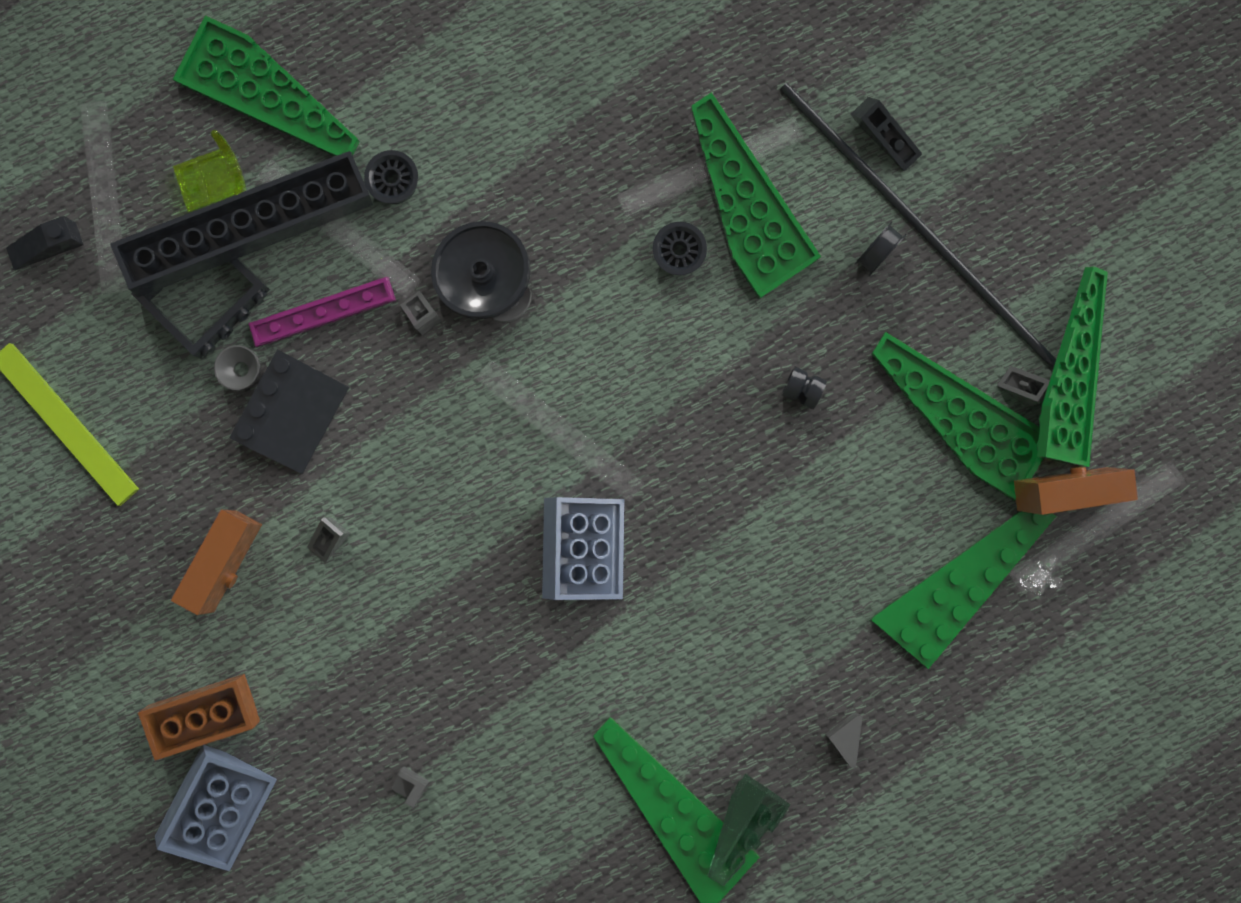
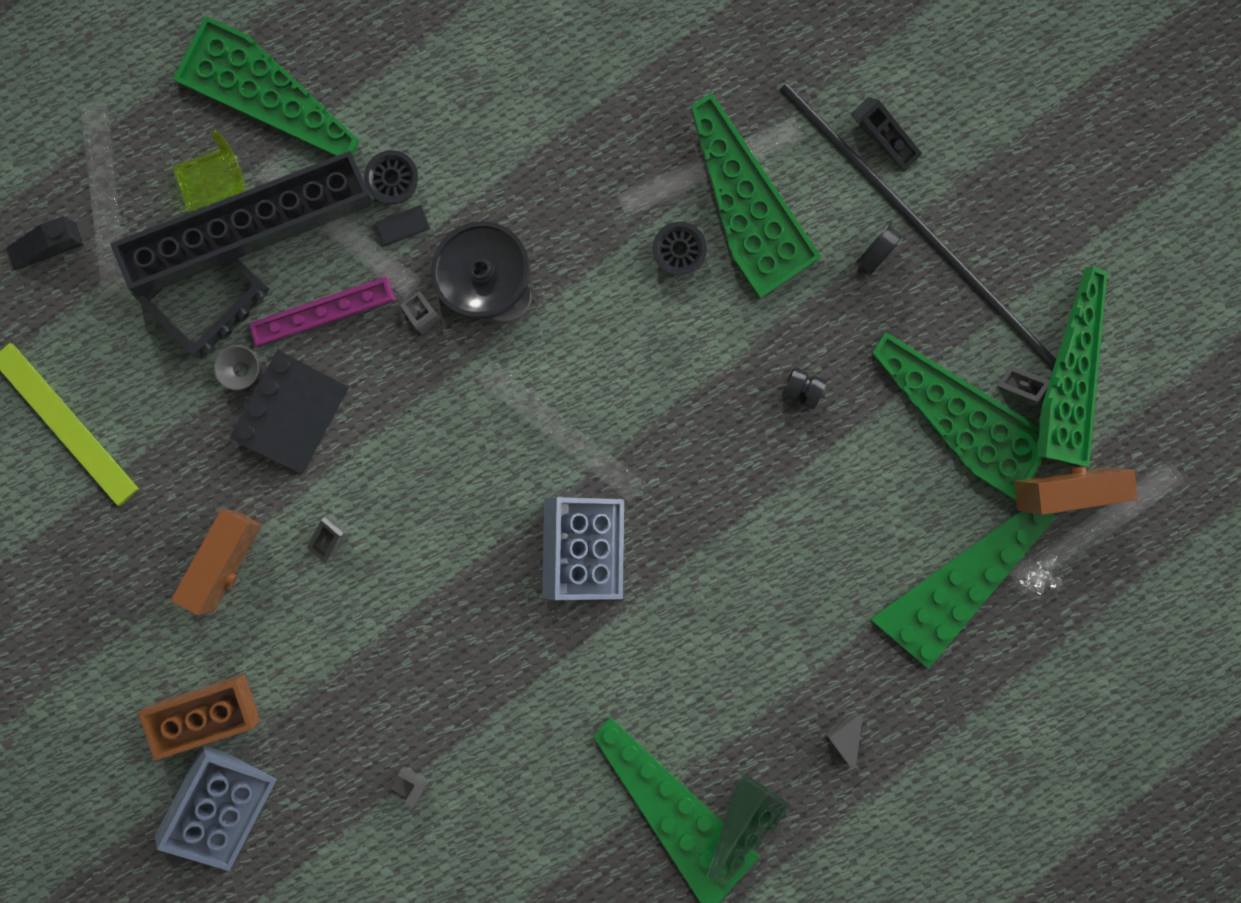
none -> black tile [375,205,431,246]

